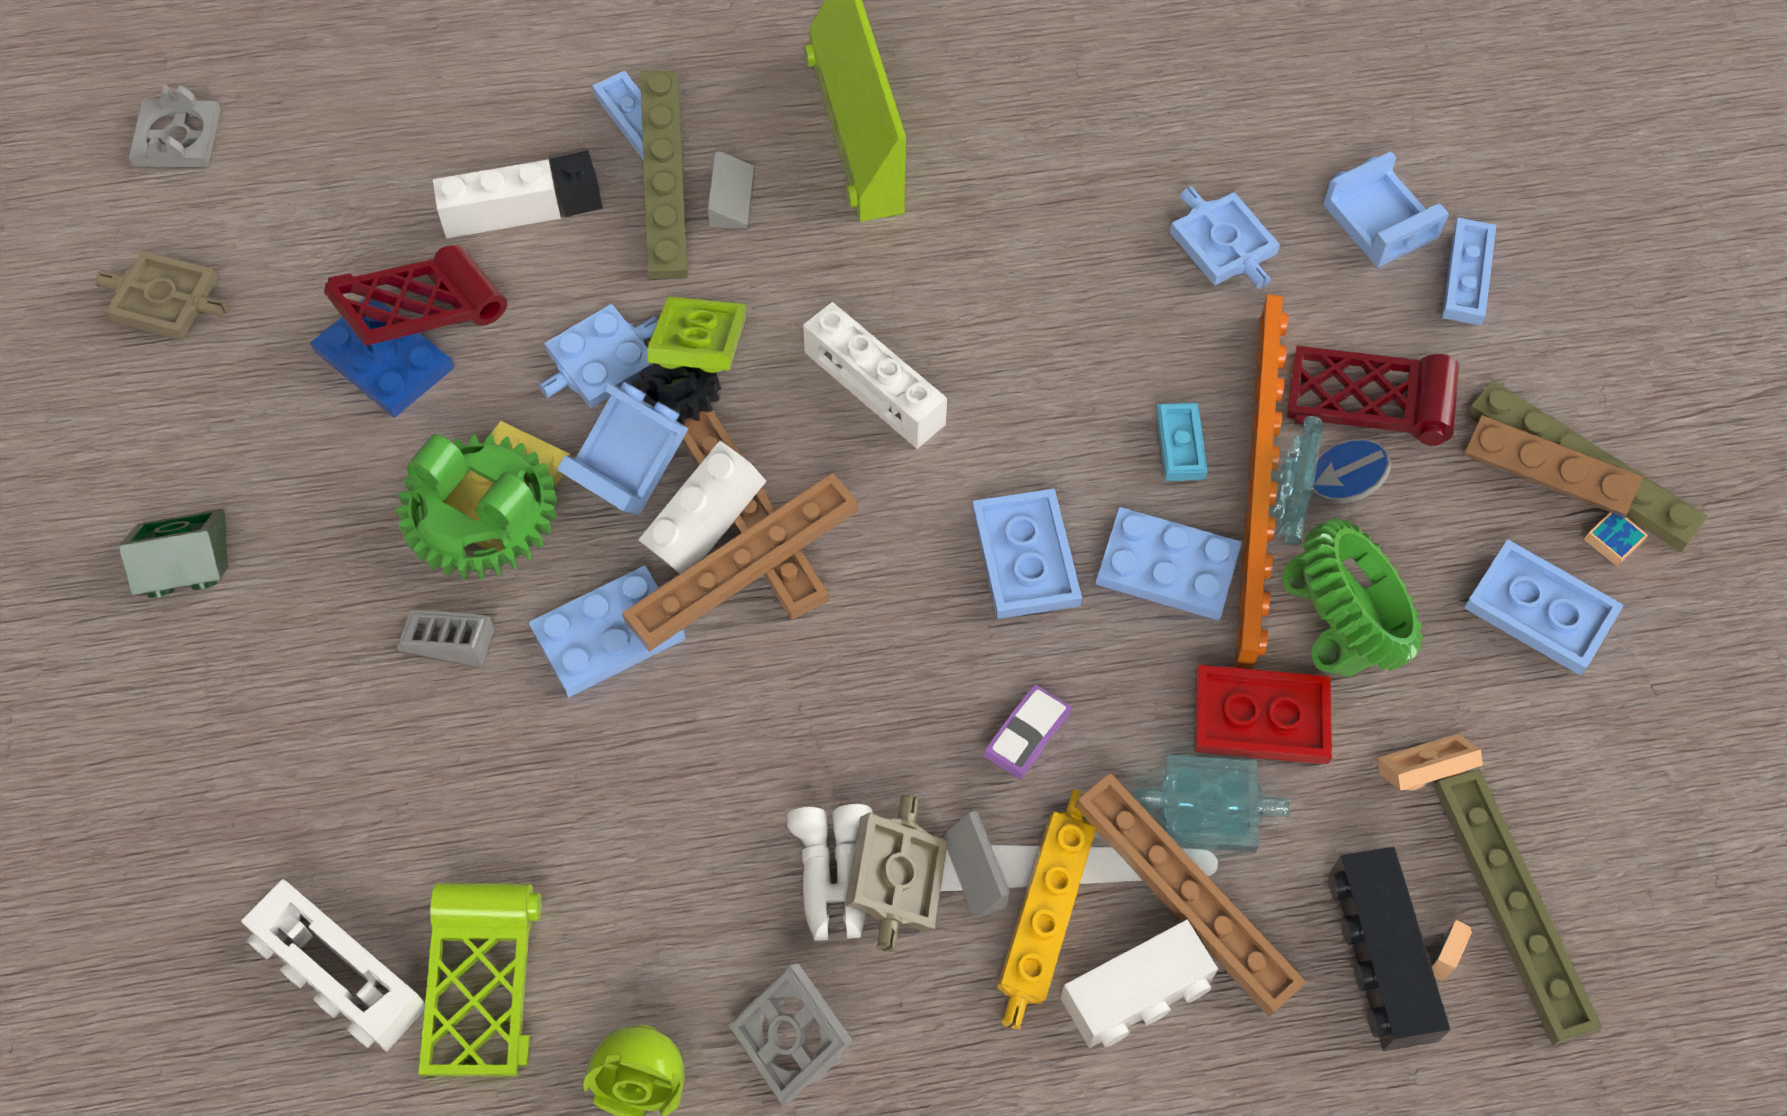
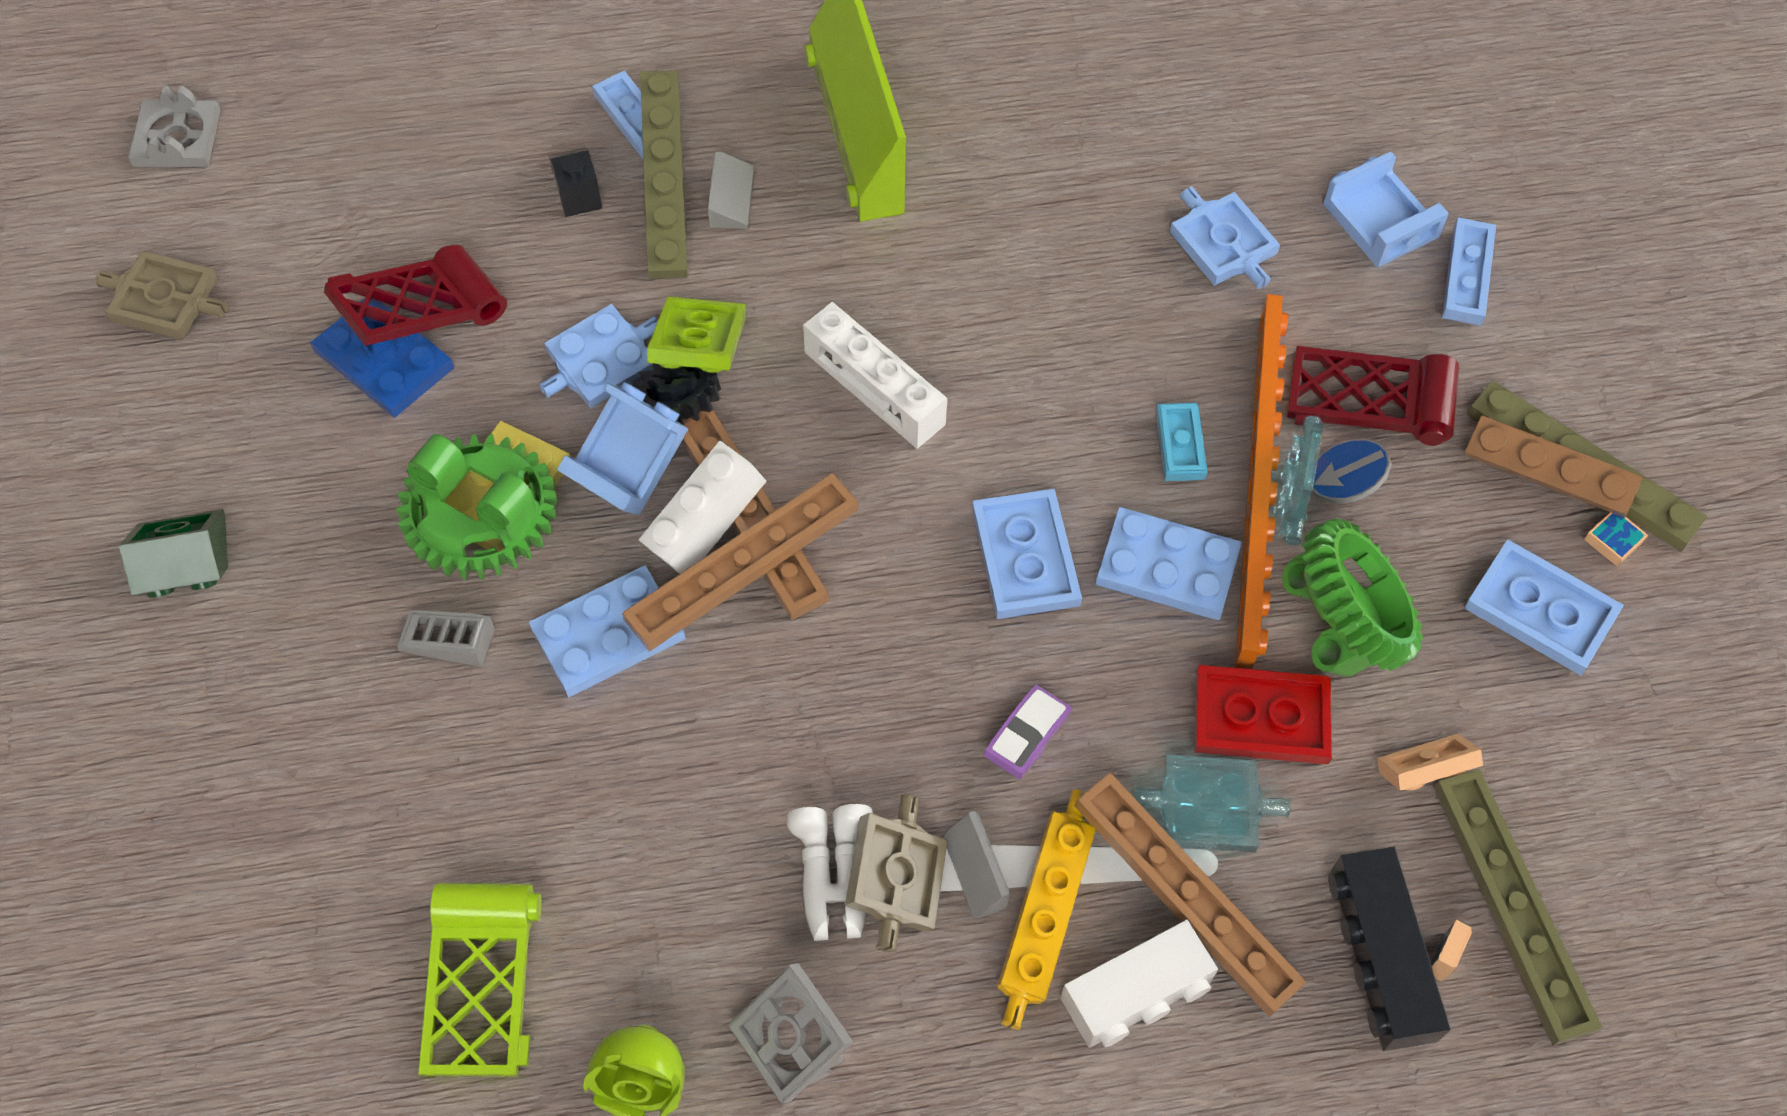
white brick [241,879,425,1052] -> none
white brick [433,159,561,239] -> none

